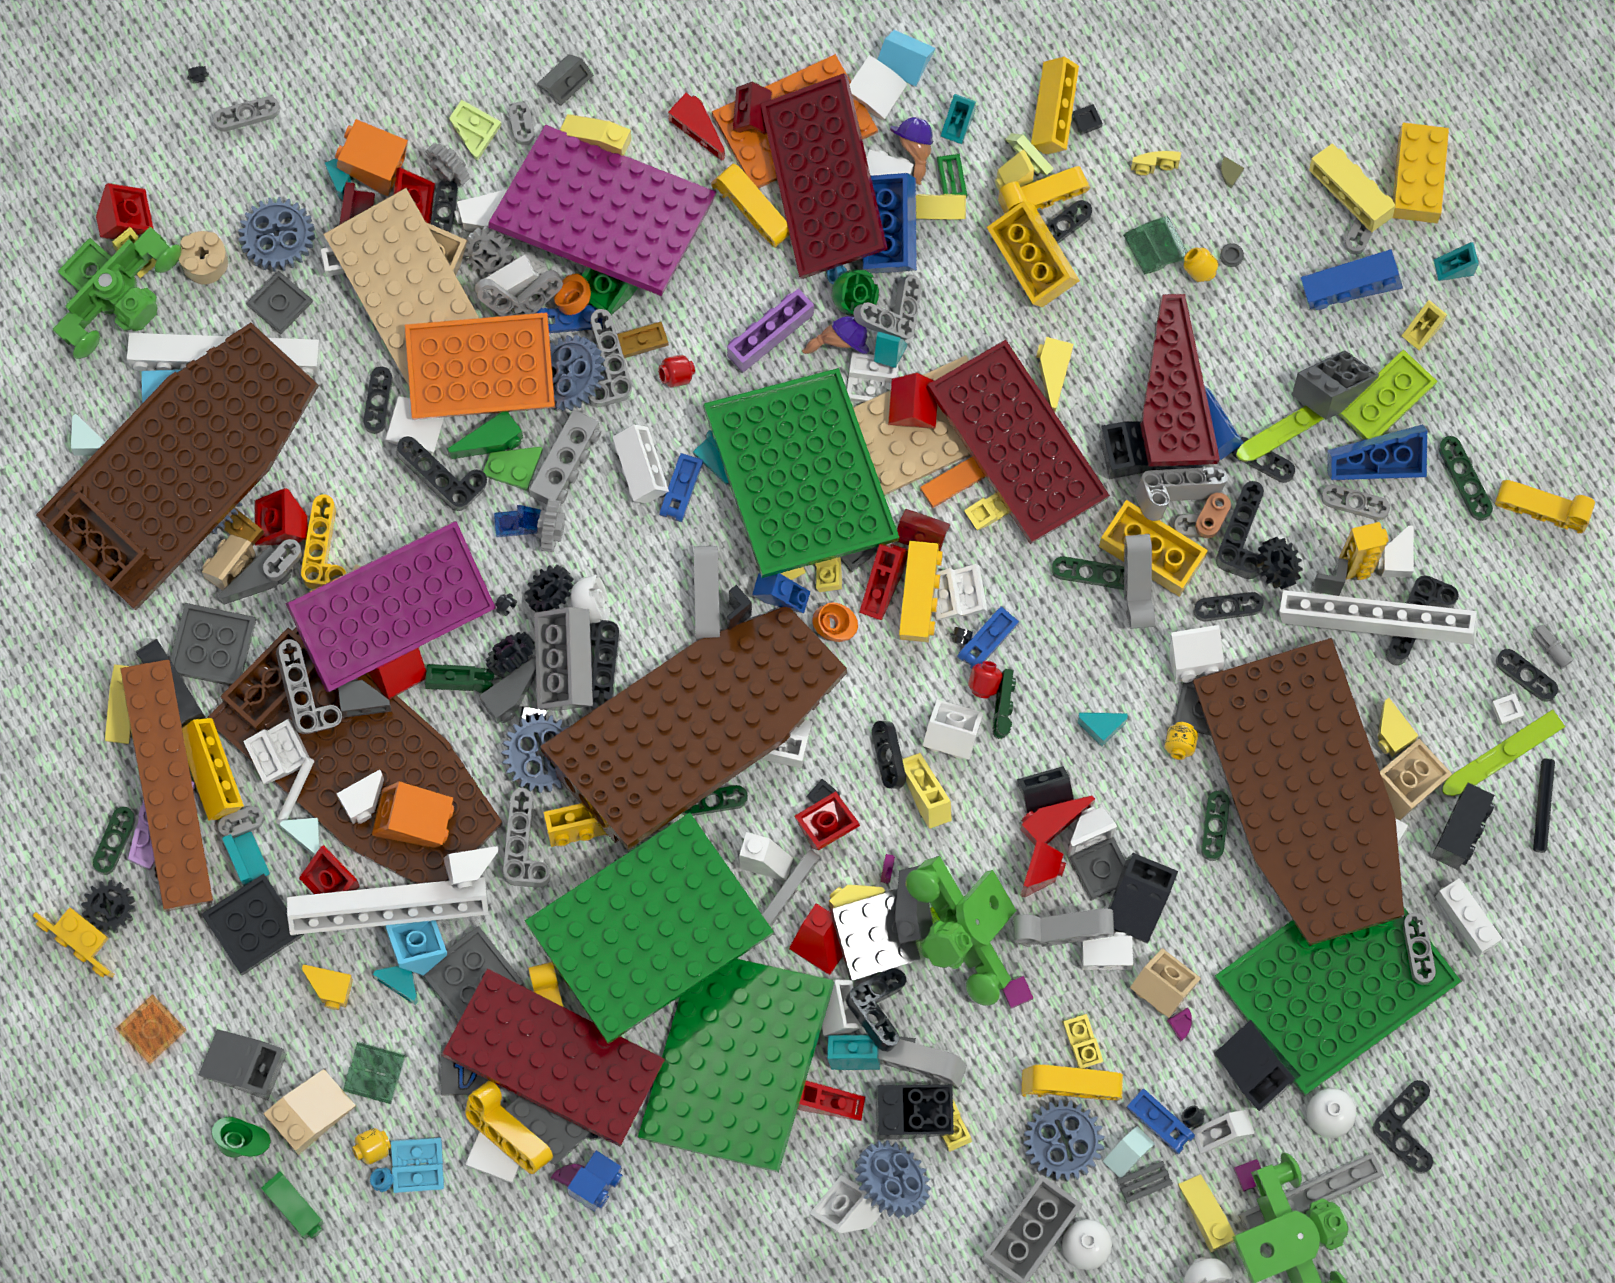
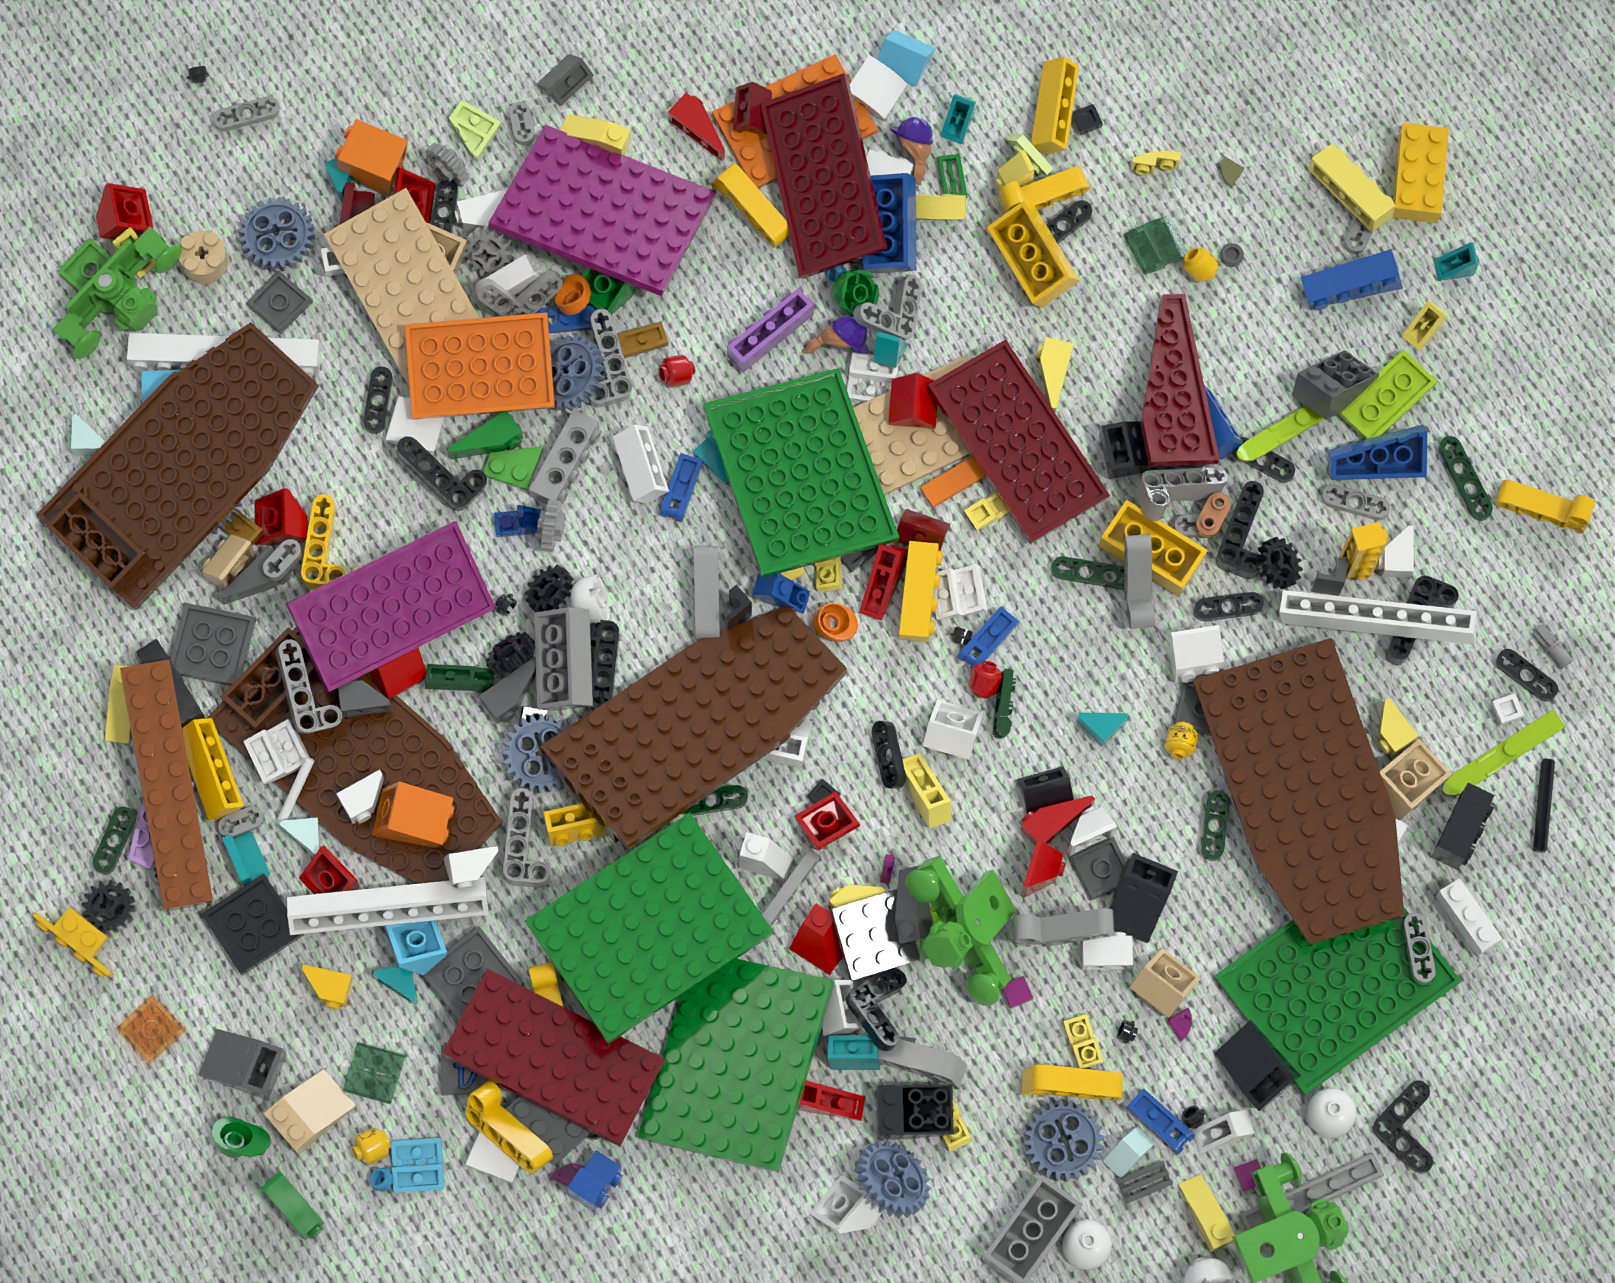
none -> black plate [1117,1020,1138,1044]

